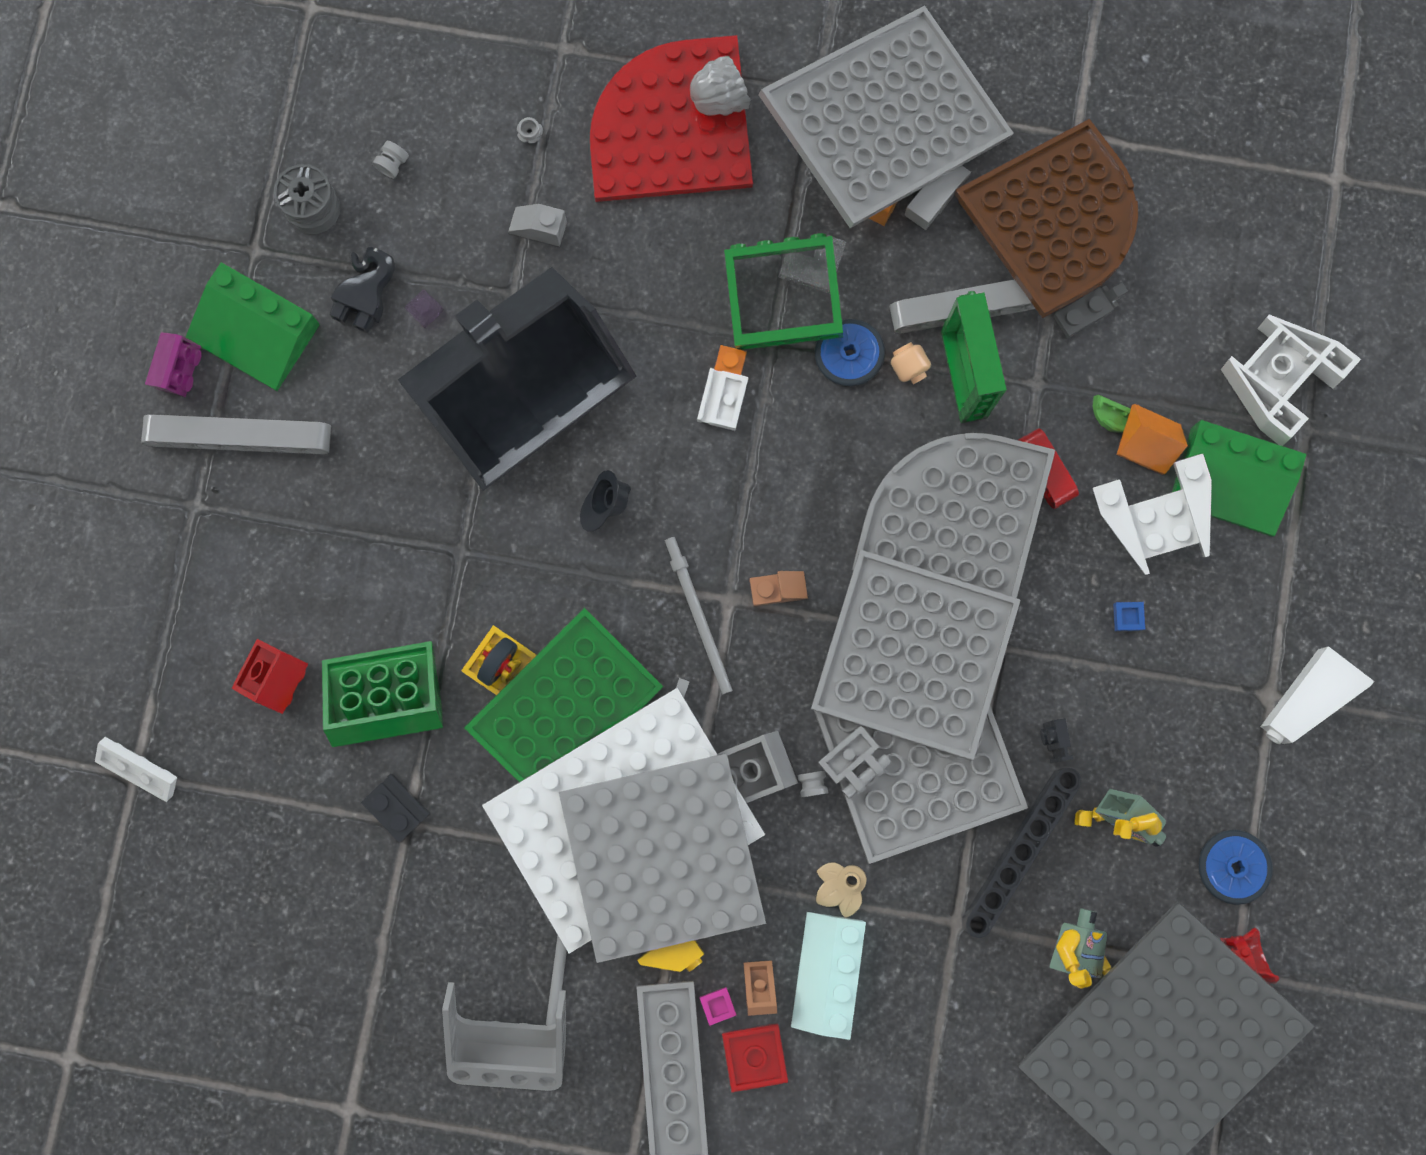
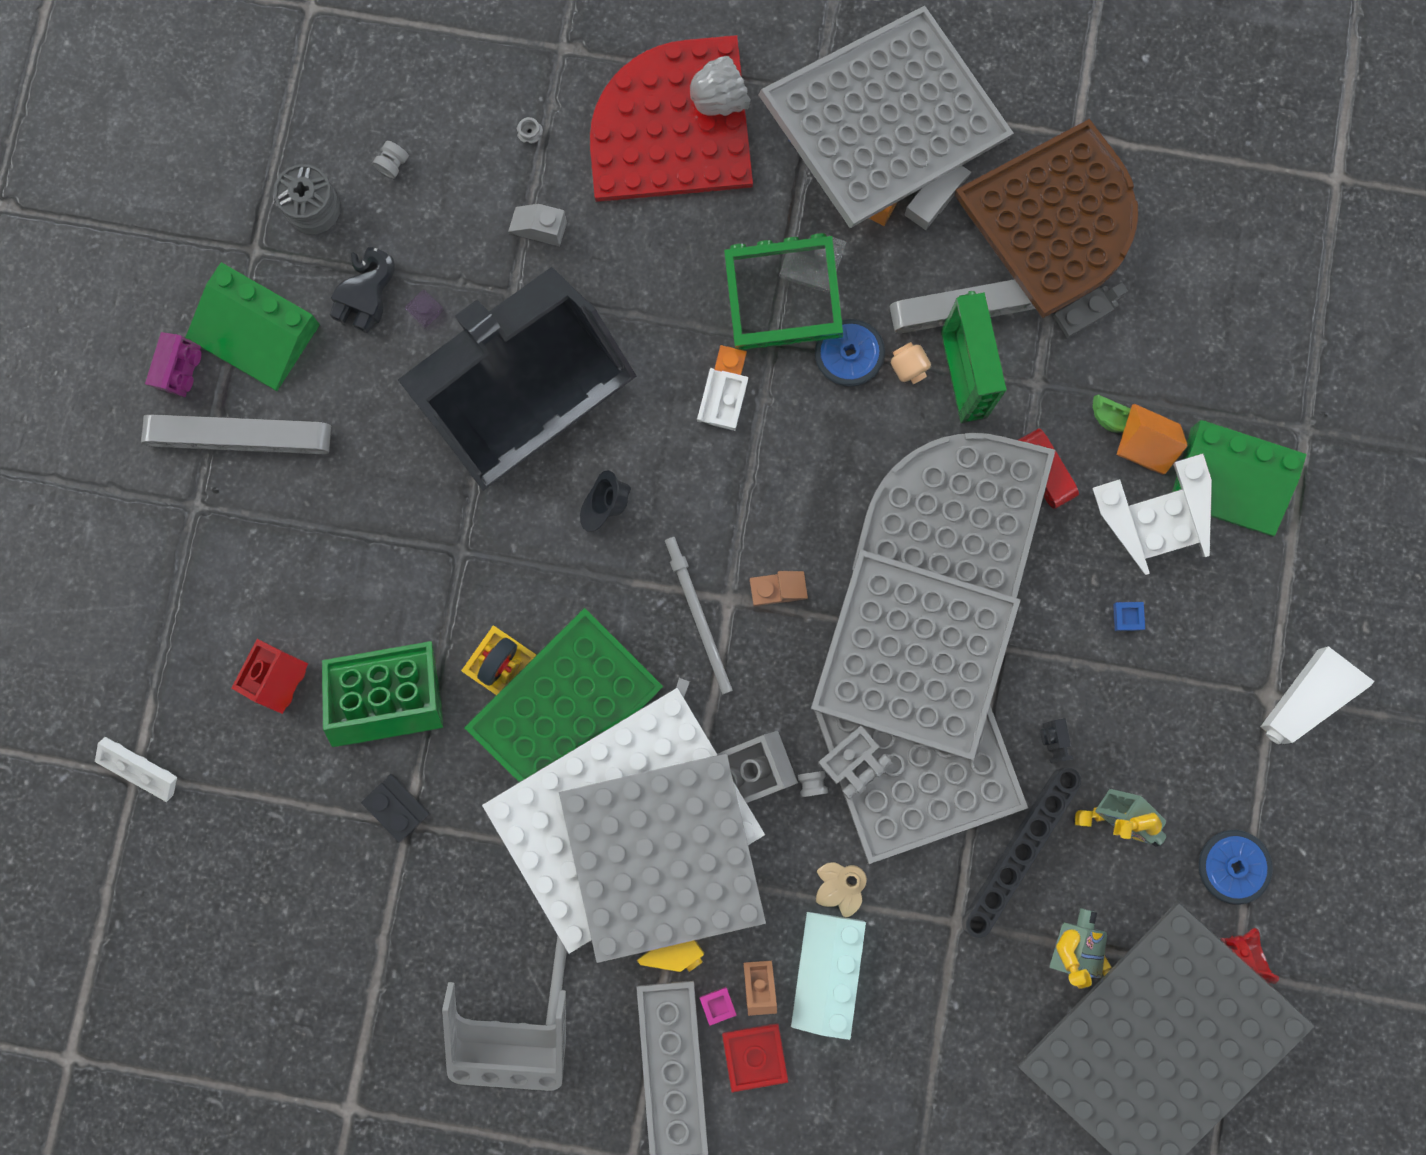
white wedge [1221,315,1361,446] -> none

